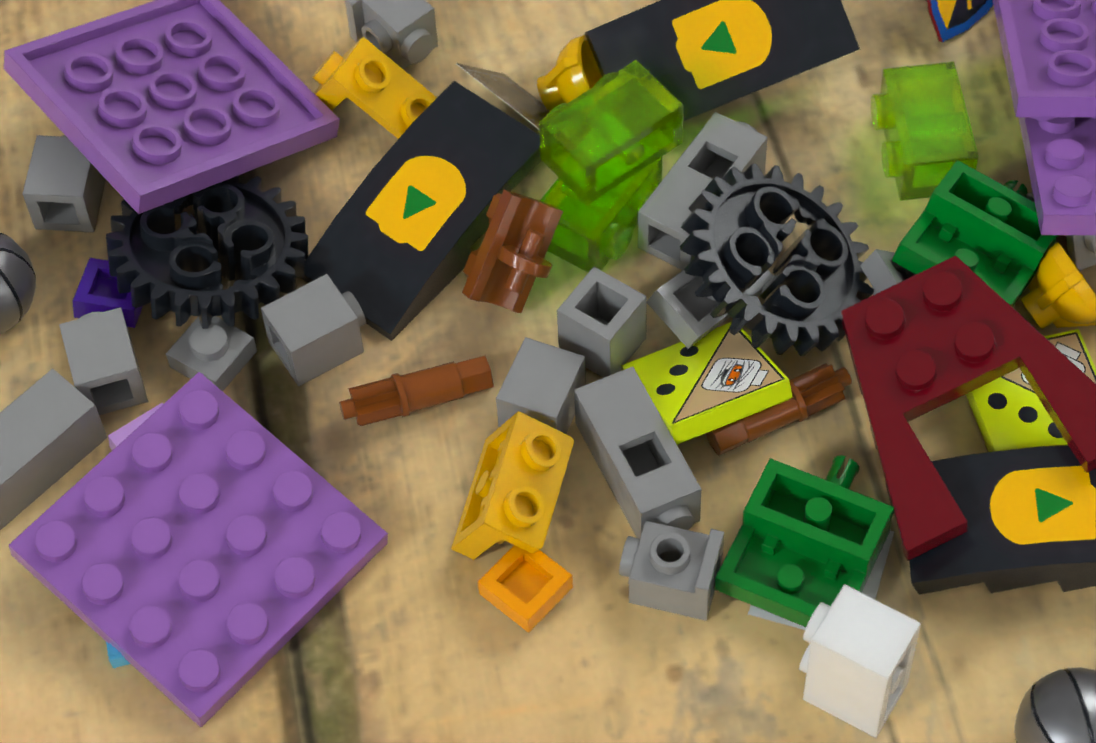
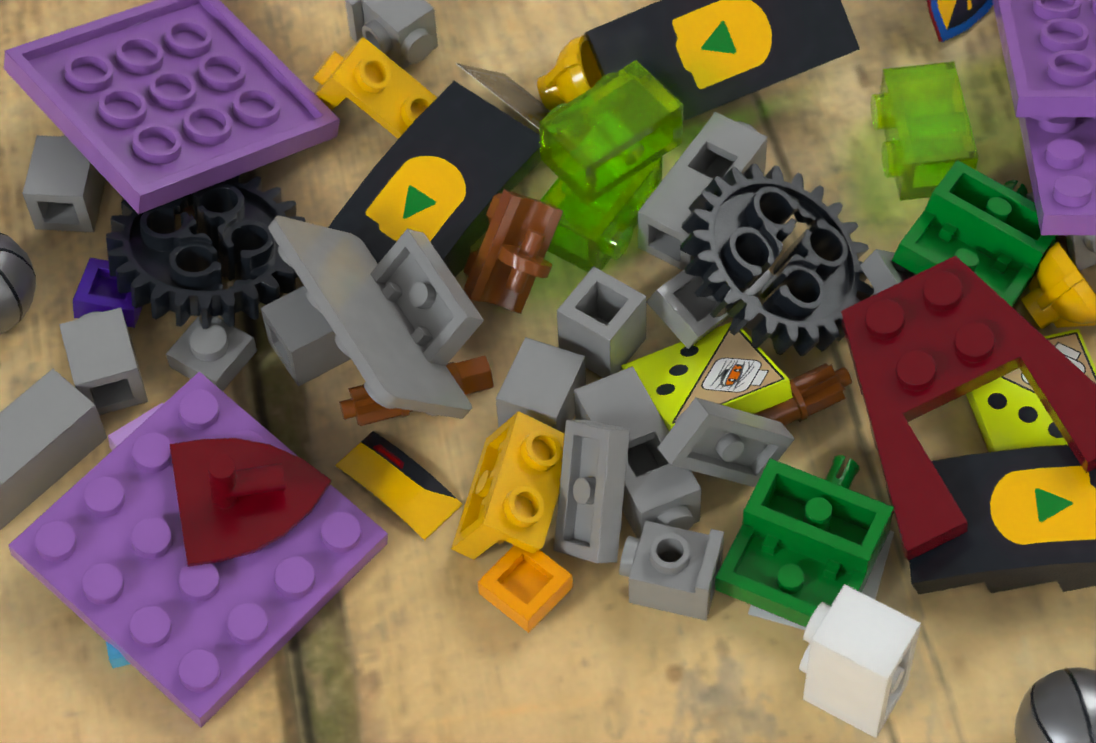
none -> dark red shield [170,438,332,567]
none -> light grey bracket [268,216,484,419]
none -> yellow sticker [335,431,463,540]
none -> light grey plate [554,420,630,563]
none -> light grey plate [658,397,795,487]

